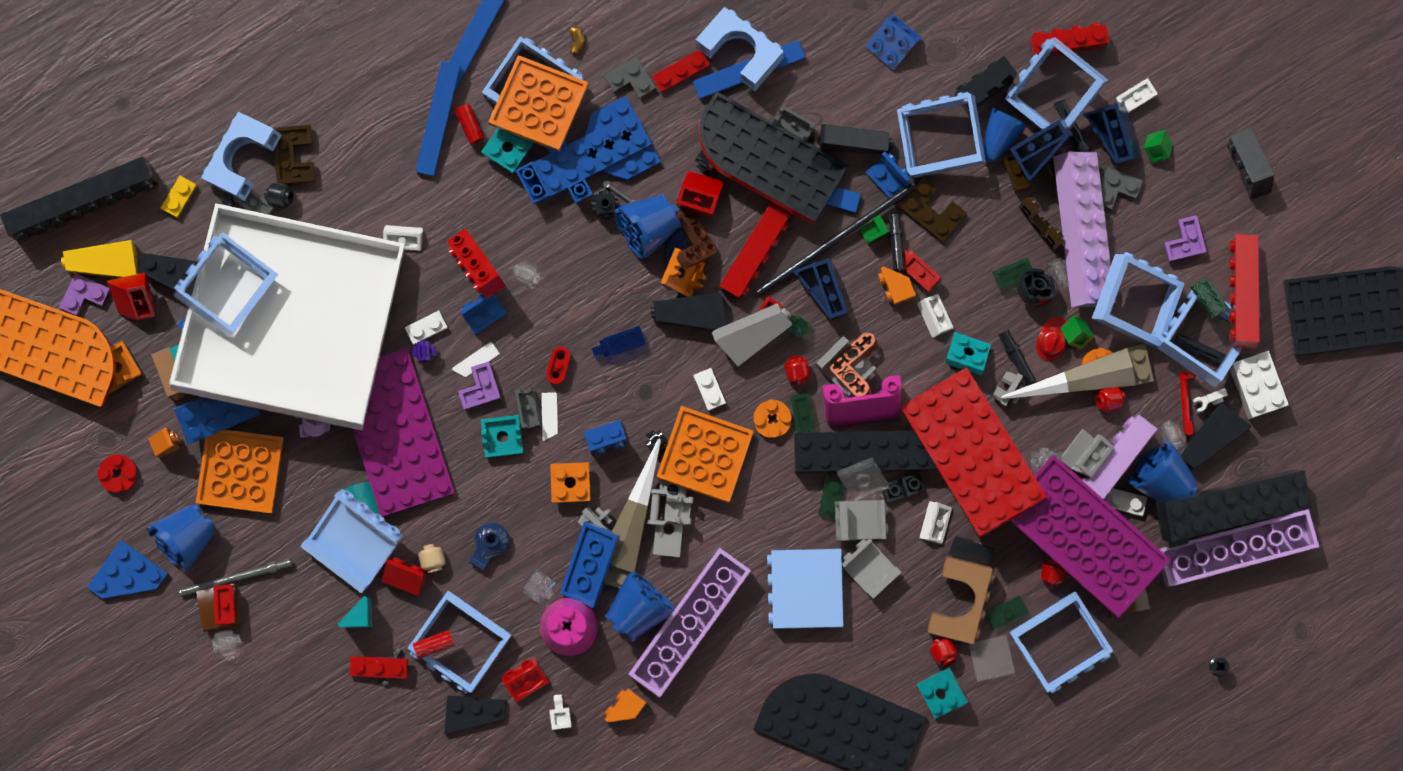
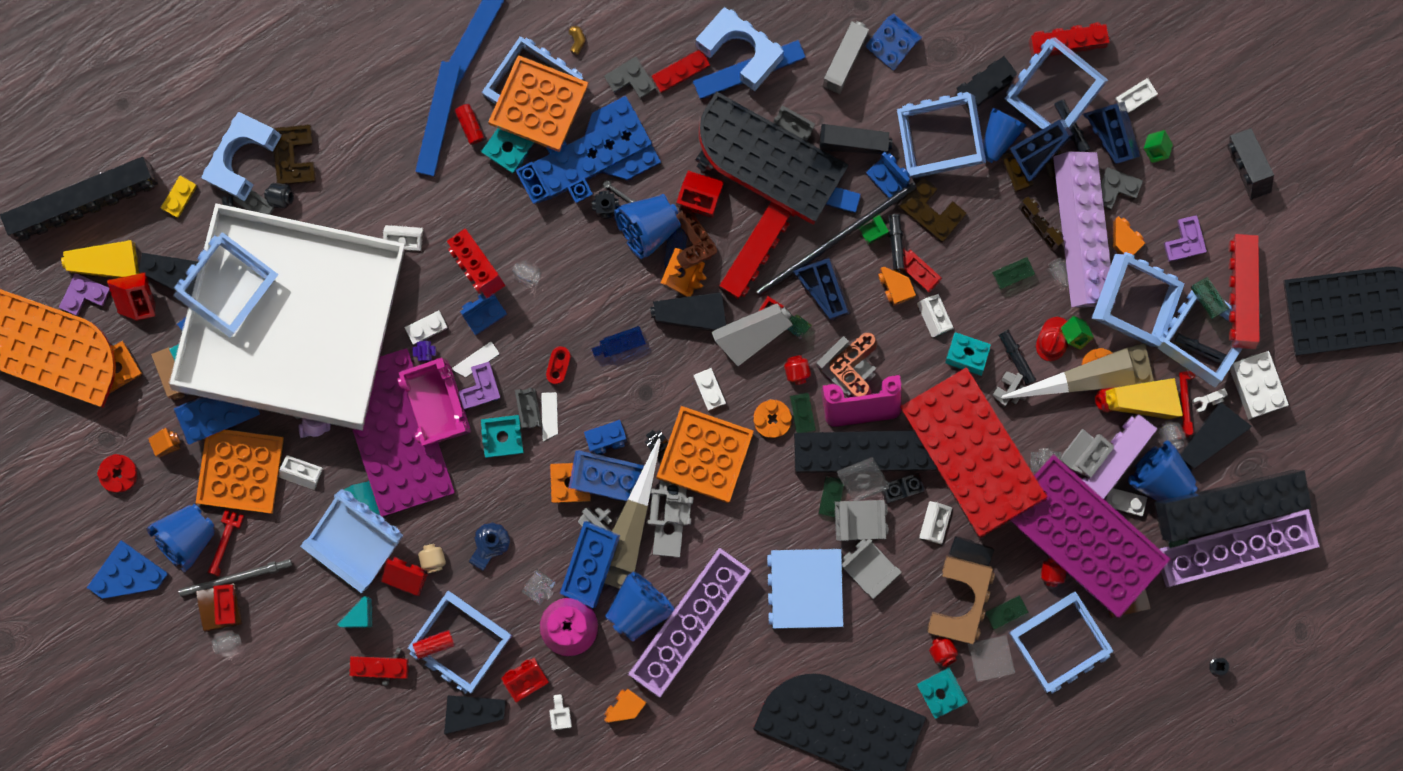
black cylinder [1018,268,1057,307] -> none
none -> red hinge [207,510,244,577]
none -> white slope [279,455,323,490]
none -> dark pink windscreen [398,358,471,446]
none -> blue plate [569,450,644,502]
none -> light grey slope [823,22,869,94]
none -> yellow slope [1106,378,1183,419]
none -> orange slope [1113,216,1145,255]

